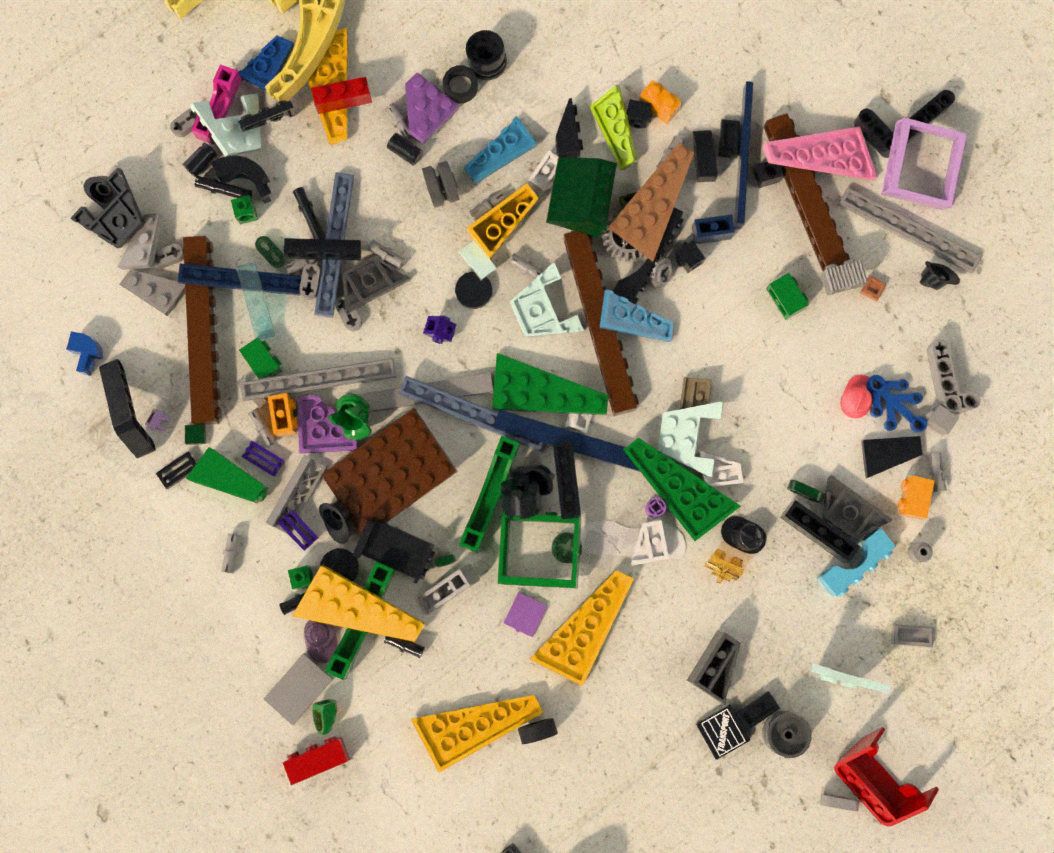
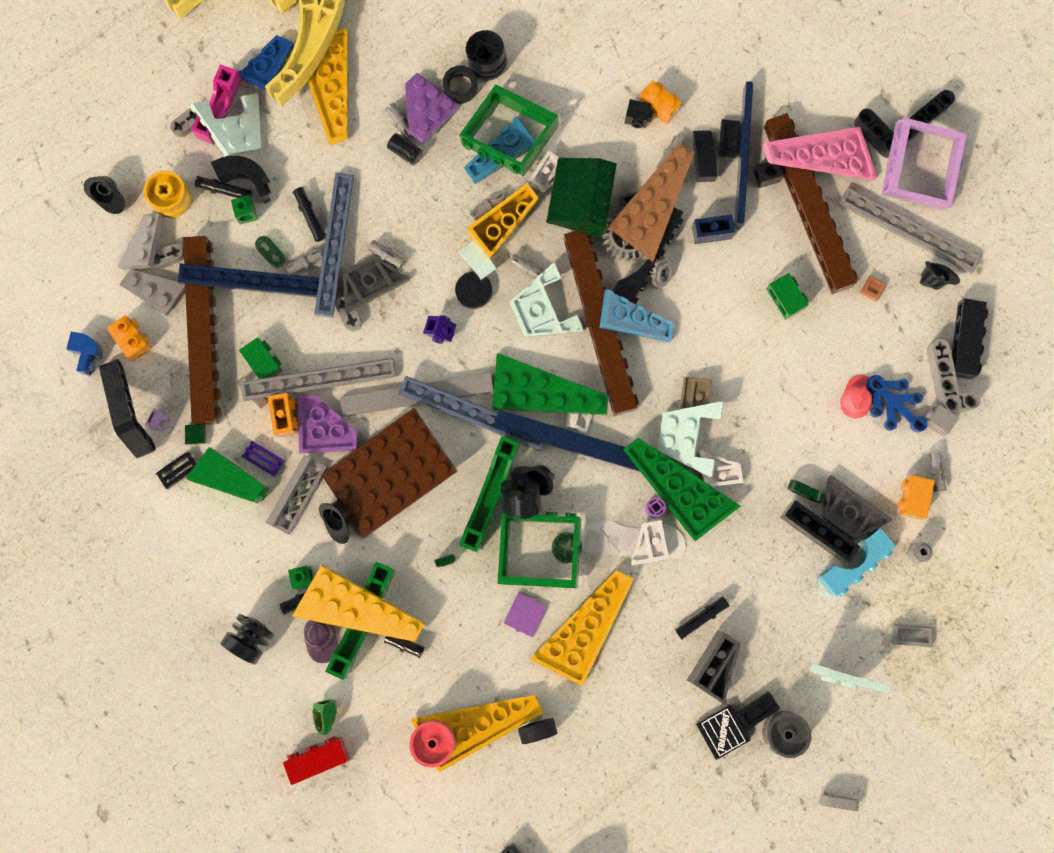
black wing [71,168,145,248] -> none
black piece [182,142,218,178] -> none
light grey pin [221,533,240,574] -> none
clear light blue tile [236,262,275,340] -> none
black wing [238,100,295,132] -> none
light grey pin [248,408,278,447] -> none
light grey tile [264,653,333,725] -> none
dark purple tile [278,510,319,551] -> none
black fence [283,238,361,261] -> none
light grey beam [300,264,320,300] -> none
red brick [311,76,372,114] -> none
black tile [320,548,359,581] -> none
green helmet [328,393,372,440] -> none
black panel [352,516,435,584] -> none
light grey slope [418,564,480,614] -> none
dark grey wheel [422,161,459,208] -> none
black plate [553,442,581,520] -> none
black slope [555,98,583,158] -> none
lime wing [589,85,638,170] -> none
black brick [675,240,706,273] -> none
clear yellow hips [705,549,744,584] -> none
black piece [721,516,766,554] -> none
light grey brick [821,259,868,295] -> none
red windscreen [834,727,939,827] -> none
black wing [861,436,923,479] -> none
none -> light orange brick [107,315,152,362]
none -> yellow wheel [143,170,192,218]
none -> black wheel [220,614,274,665]
none -> coral wheel [409,719,456,768]
none -> green window [459,84,559,176]
none -> black pin [674,596,730,640]
none -> black brick [952,298,988,379]

